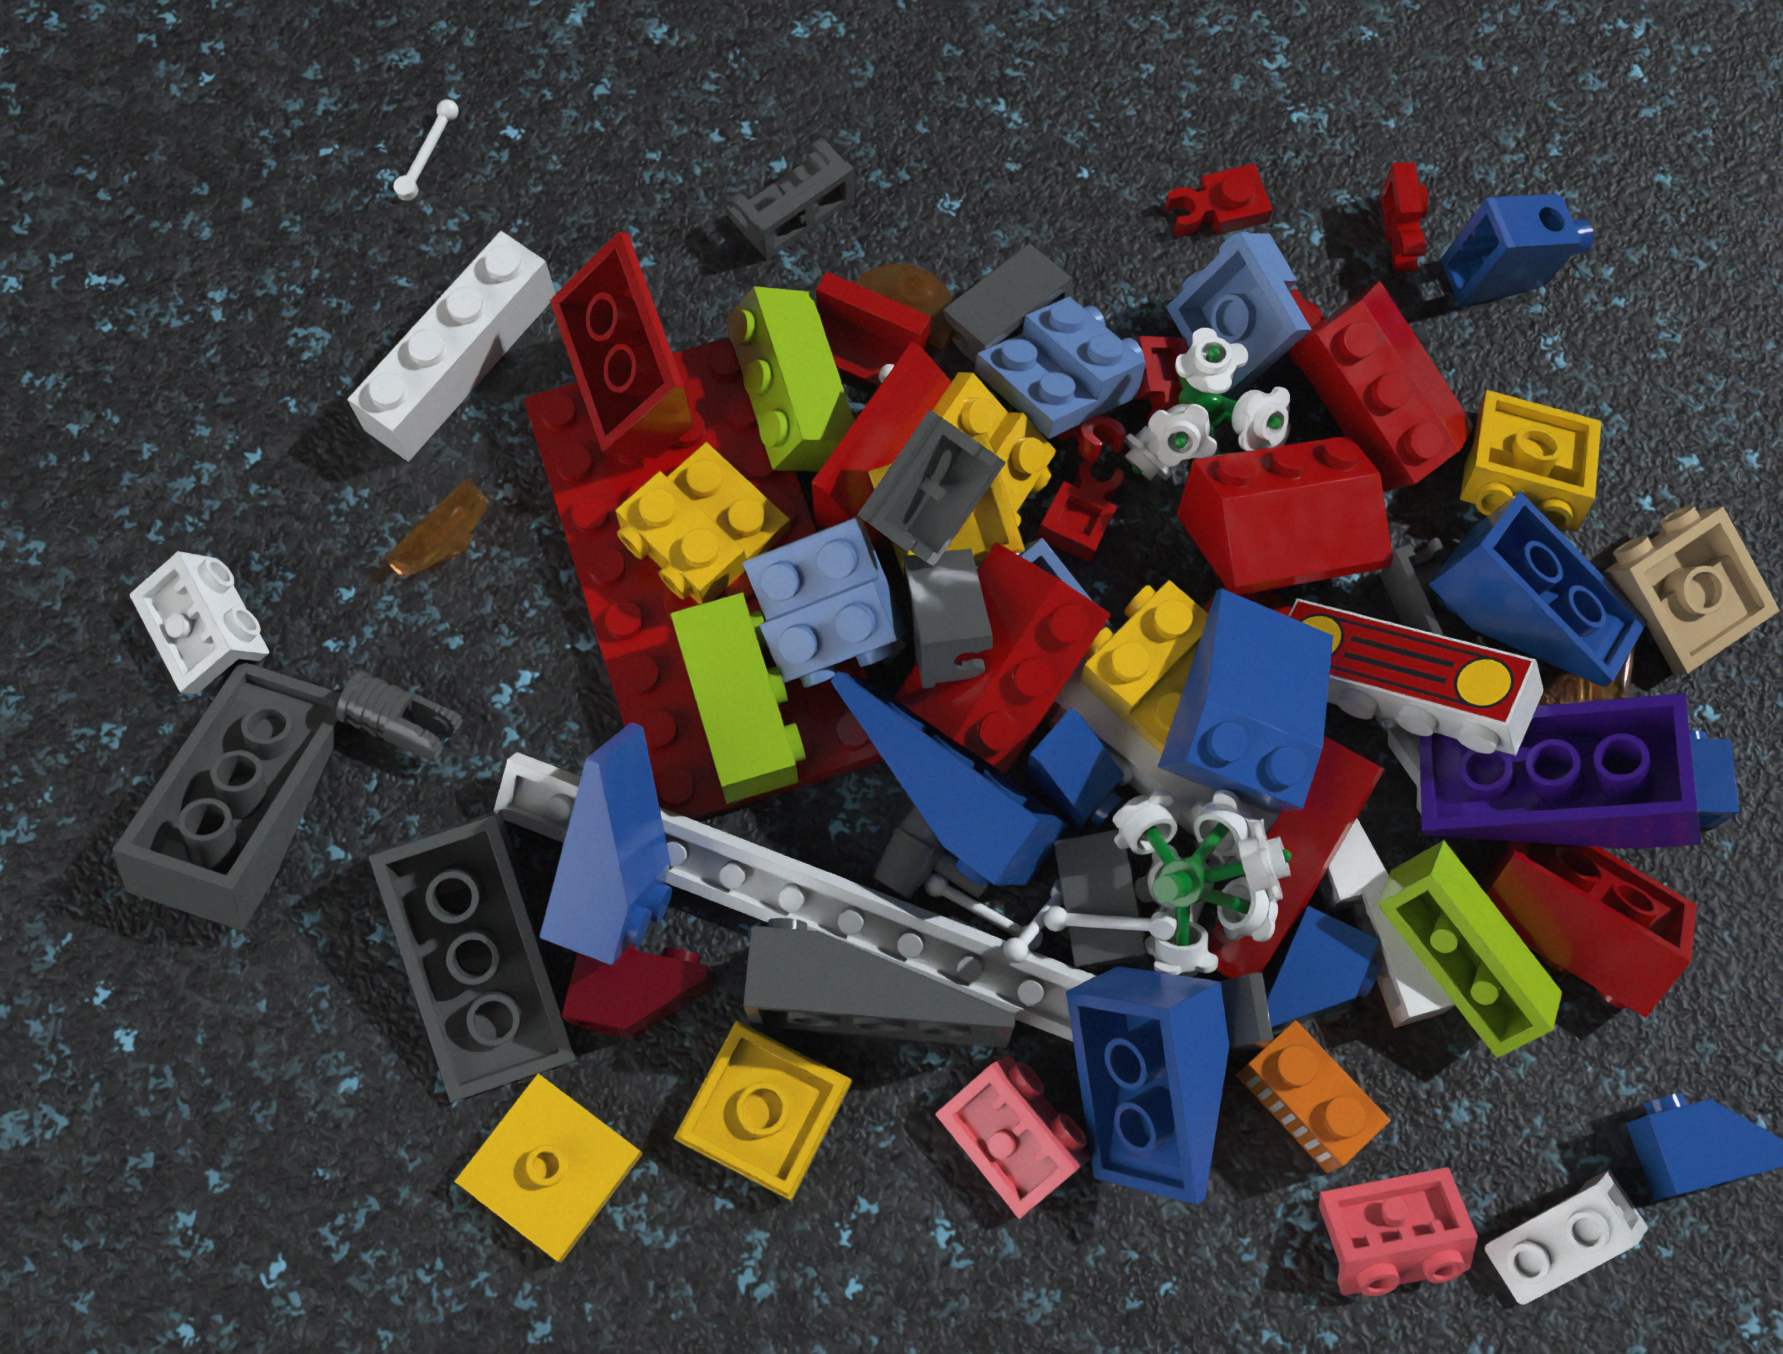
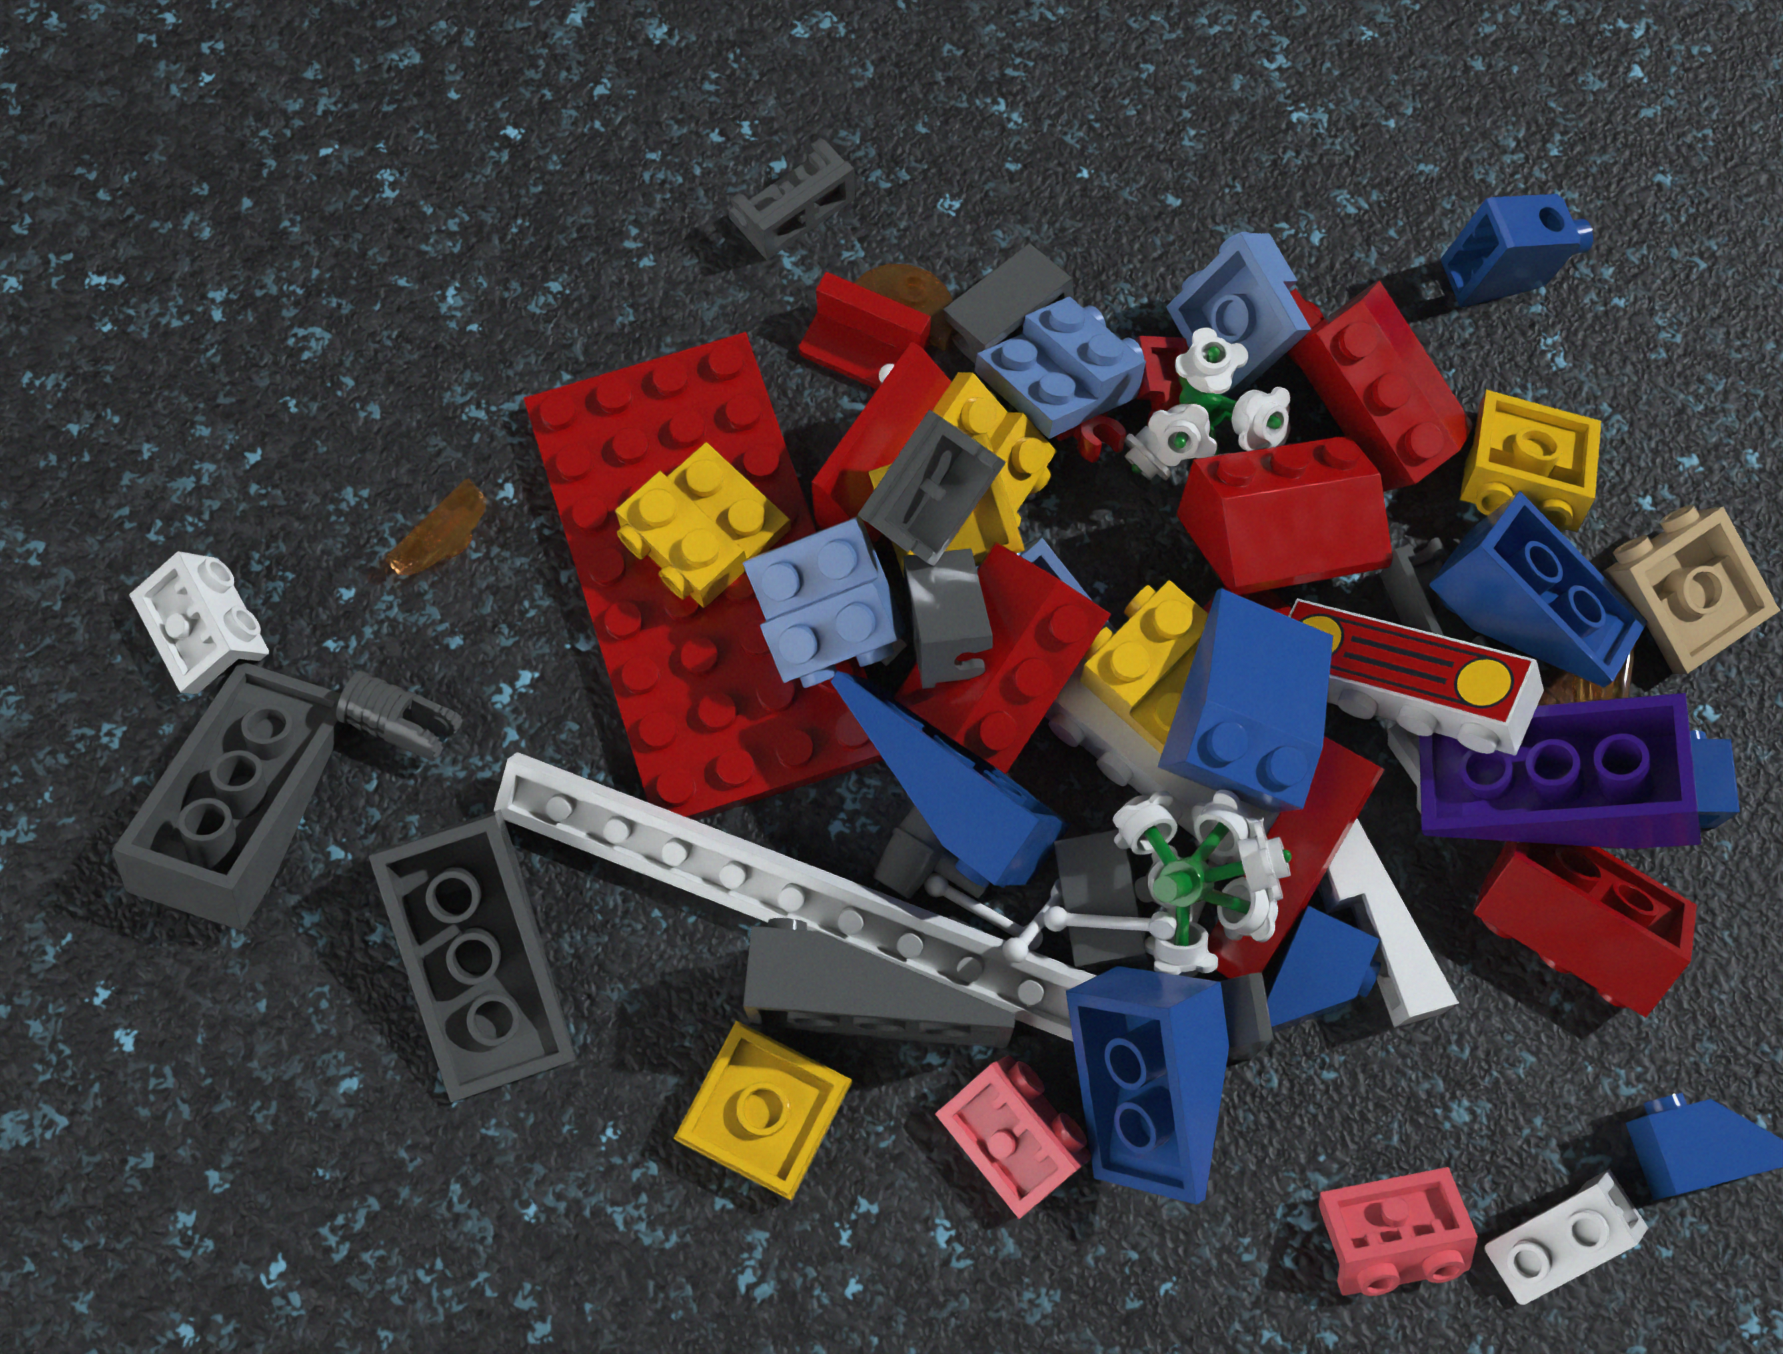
white brick [347,231,556,462] -> none
white hinge [393,99,459,201] -> none
yellow plate [454,1073,643,1263] -> none
blue slope [539,722,672,965] -> none
red slope [549,231,693,458] -> none
dark red slope [562,945,713,1039] -> none
lime brick [670,592,806,804] -> none
lime brick [725,286,855,472] -> none
blue slope [1022,708,1125,836] -> none
red plate [1036,459,1123,563] -> none
red plate [1165,163,1273,236] -> none
orange brick [1236,1020,1391,1174] -> none
lime brick [1377,840,1562,1058] -> none
red plate [1380,162,1428,272] -> none

